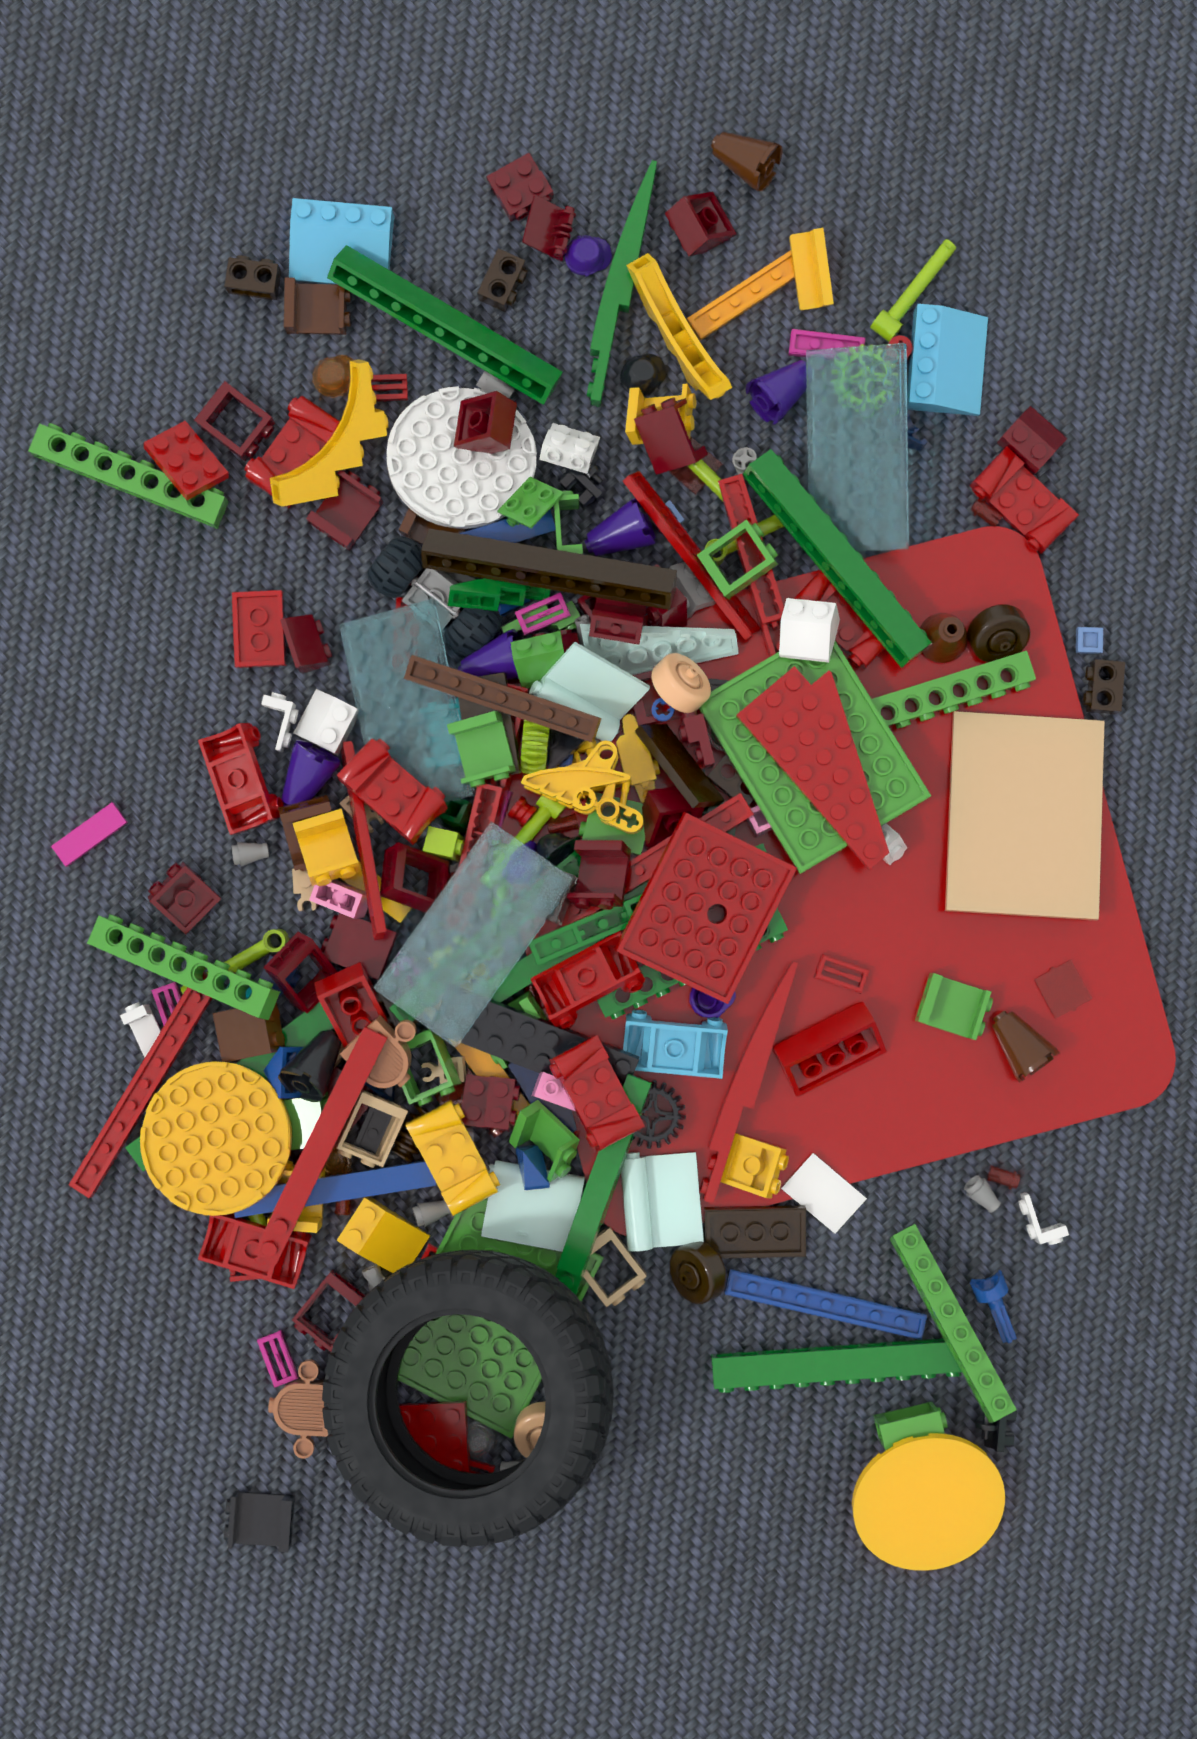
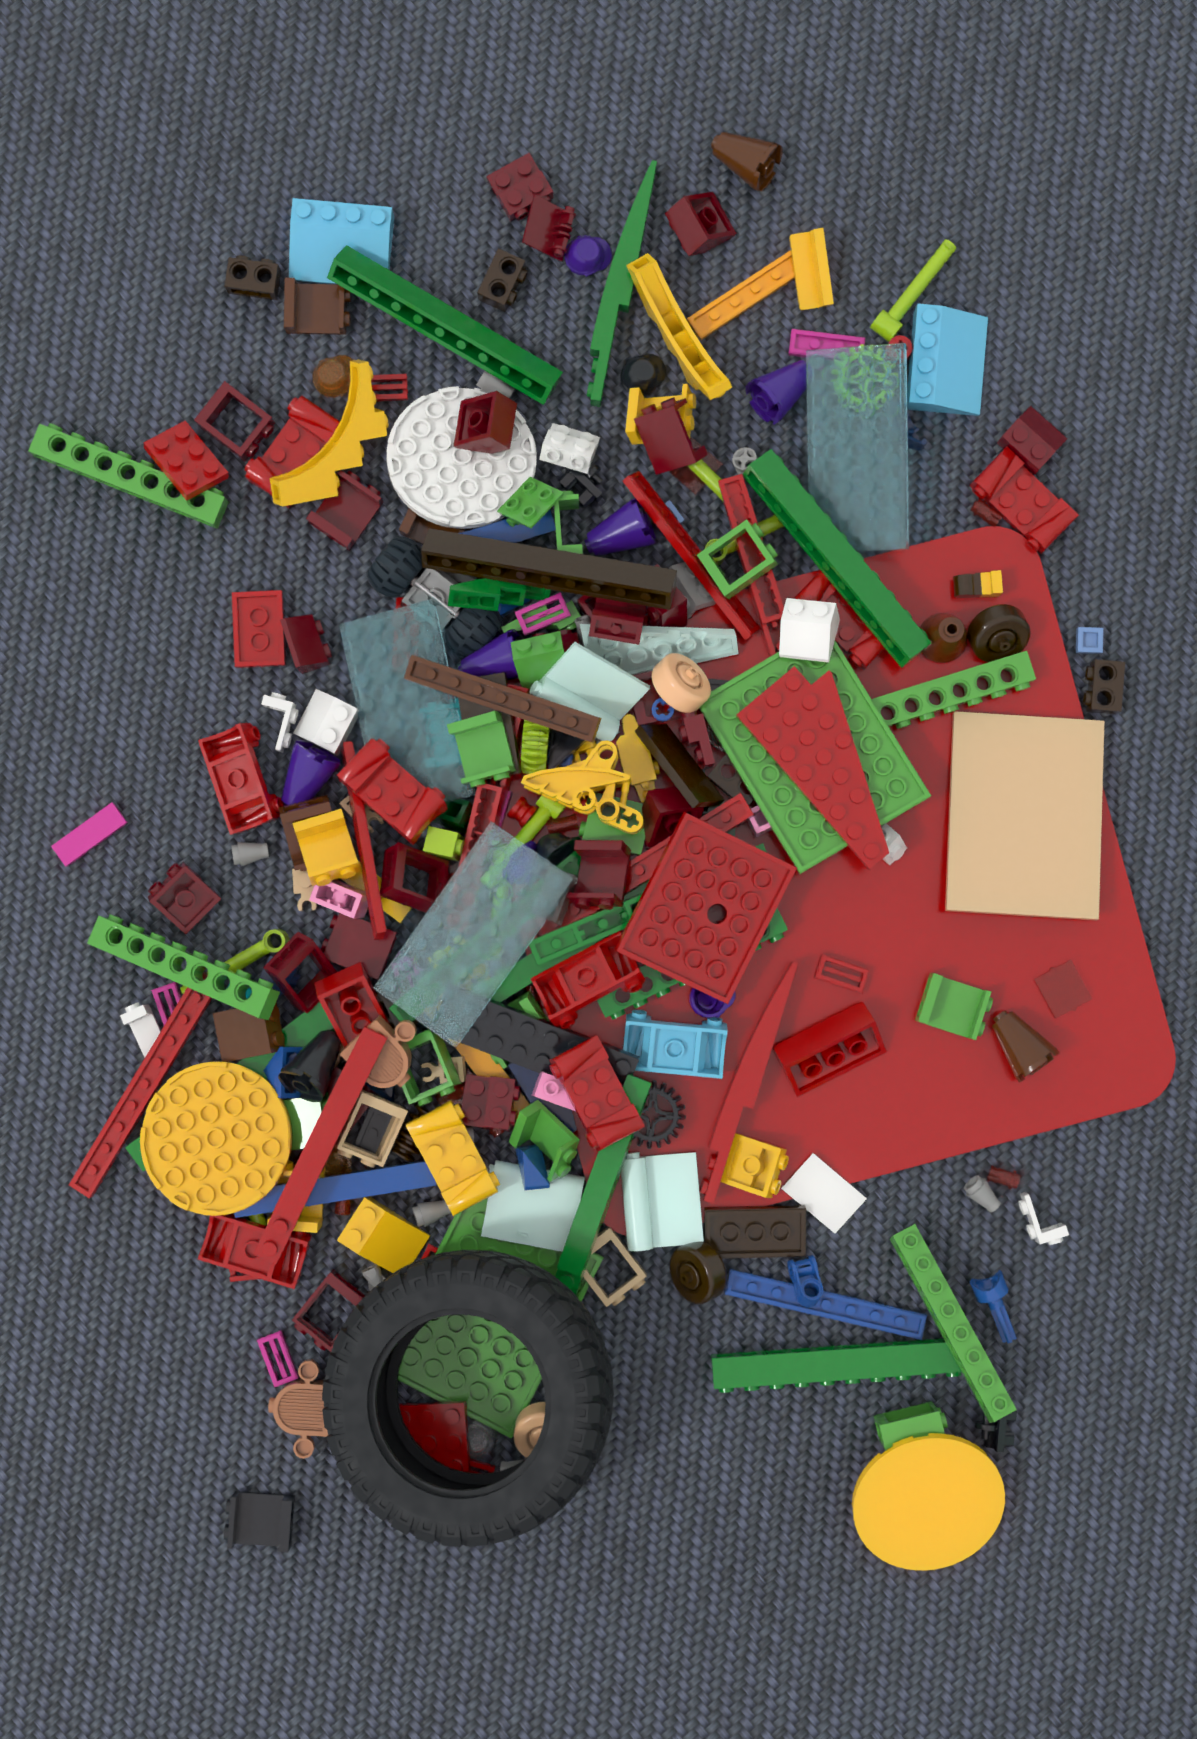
none -> blue piece [787,1255,823,1308]
none -> leg [953,570,1003,598]

